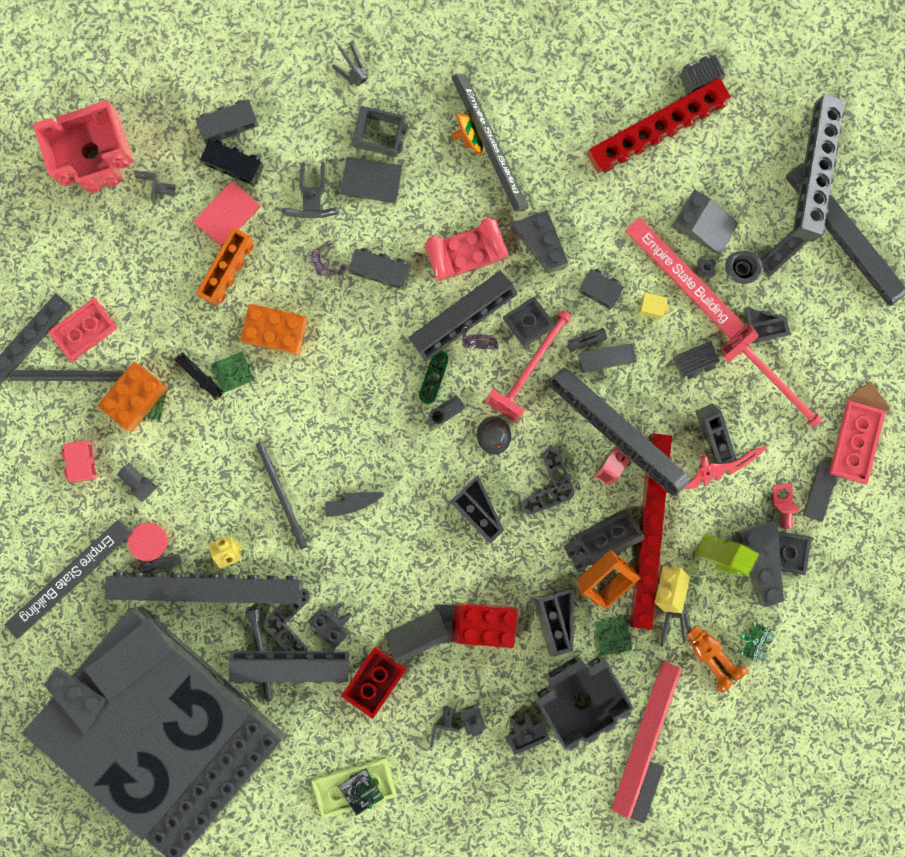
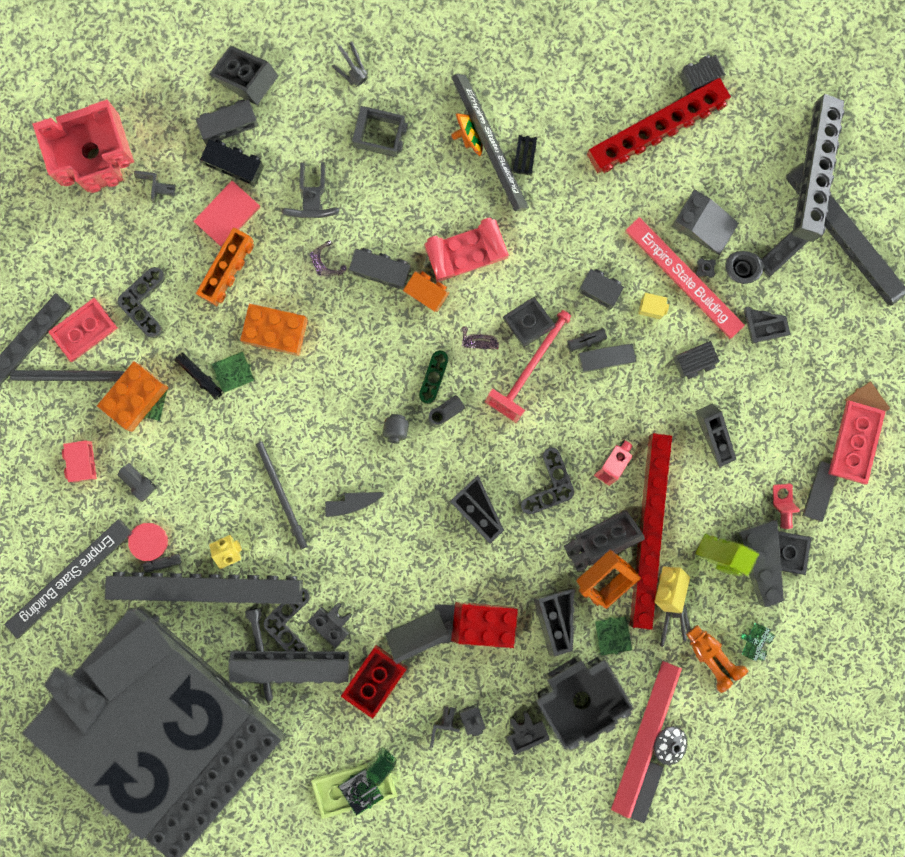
dark grey tile [340,157,402,204] -> none
dark grey brick [408,270,517,362] -> none
dark grey hat [477,417,511,455] -> none
dark grey wedge [511,210,568,274] -> none
dark grey beam [548,368,690,496] -> none
coral piece [684,446,767,489] -> none
coral tile [720,323,822,427] -> none
none -> dark grey beam [118,267,165,338]
none -> dark grey slope [209,45,279,105]
none -> clear green brick [366,747,397,785]
none -> dark grey head [383,414,409,444]
none -> orange brick [403,271,449,312]
none -> black tile [513,135,537,176]
none -> dark grey dish [654,726,688,765]

